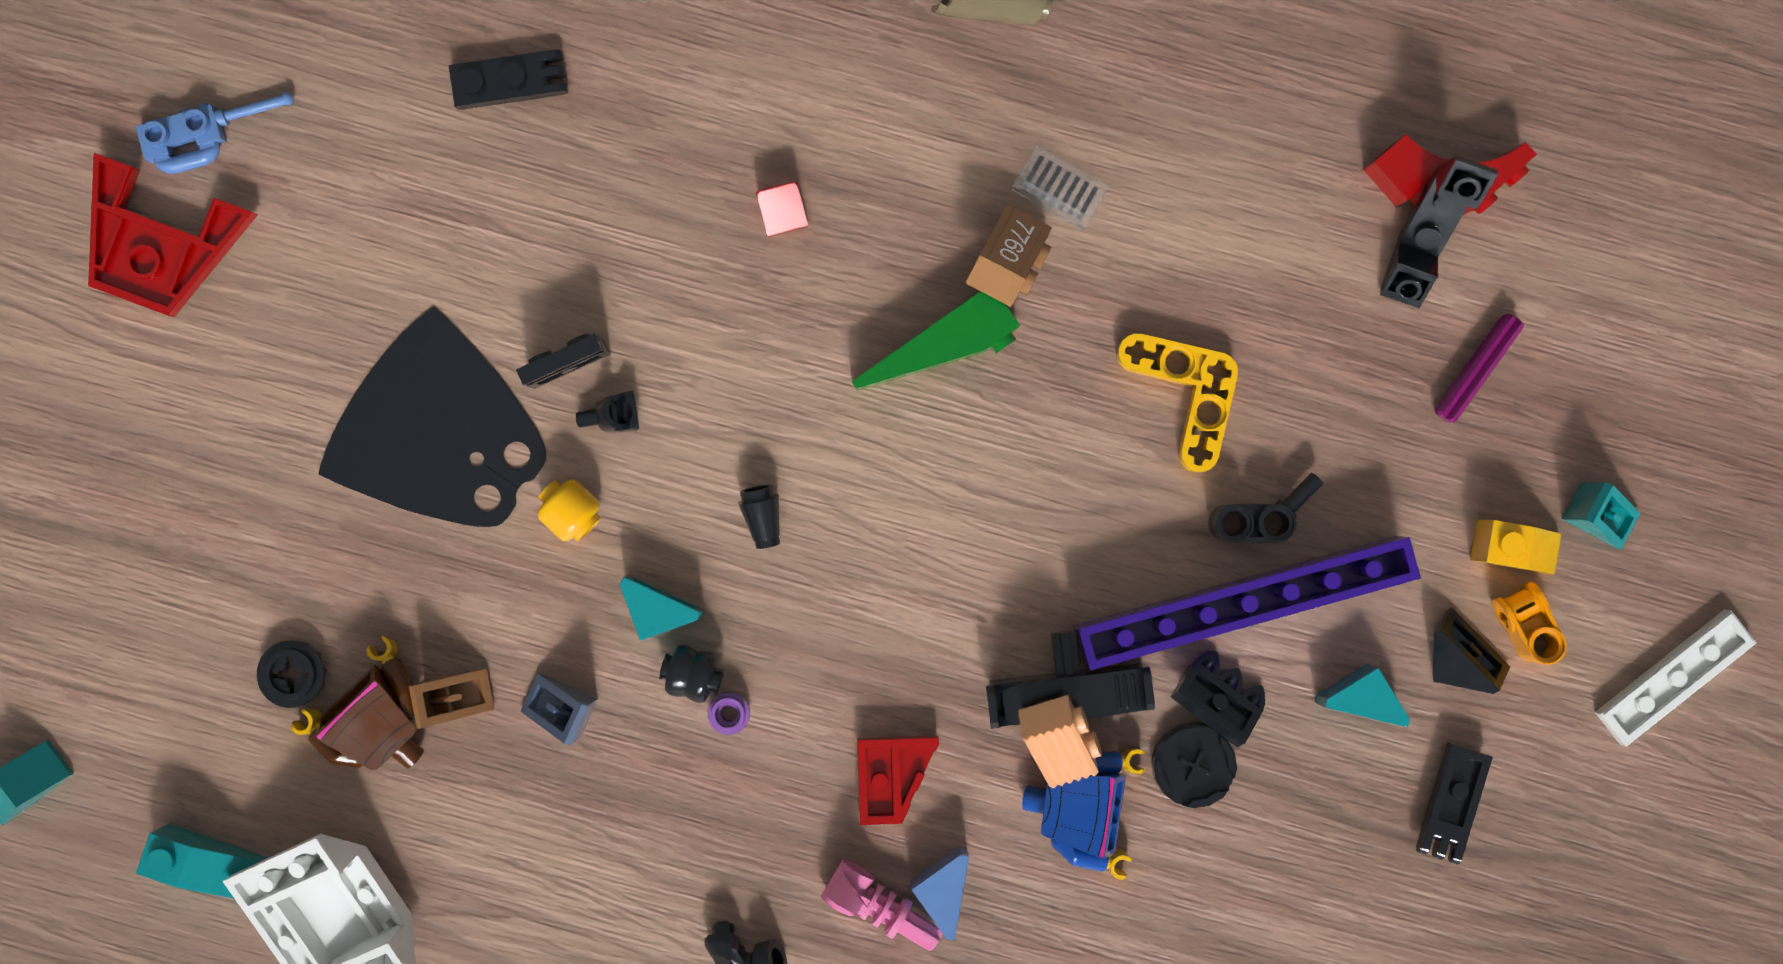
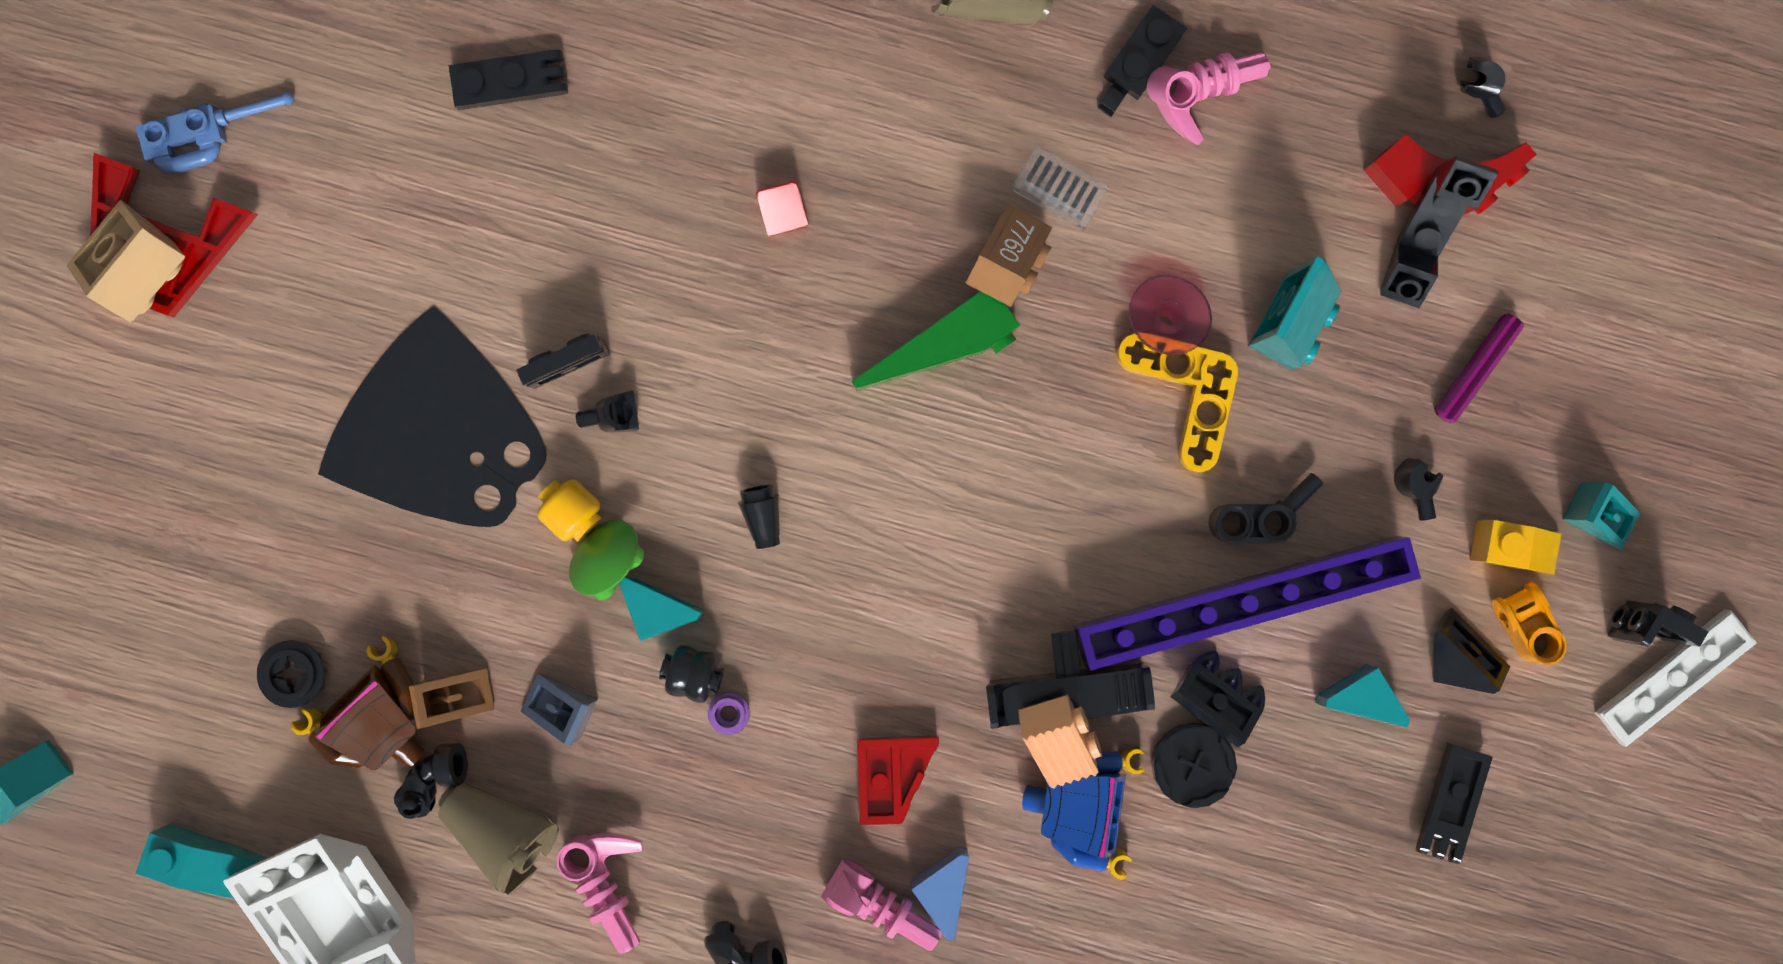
none -> tan slope [66,200,185,323]
none -> black arm [394,743,468,819]
none -> dark tan cone [438,783,559,895]
none -> bright pink piece [557,833,643,954]
none -> bright green dish [569,520,644,600]
none -> black plate [1098,5,1187,117]
none -> clear pink dish [1129,275,1212,355]
none -> bright pink piece [1147,52,1271,145]
none -> teal slope [1248,256,1341,369]
none -> black piece [1394,458,1443,521]
none -> black piece [1460,57,1506,118]
none -> black bracket [1607,600,1708,647]

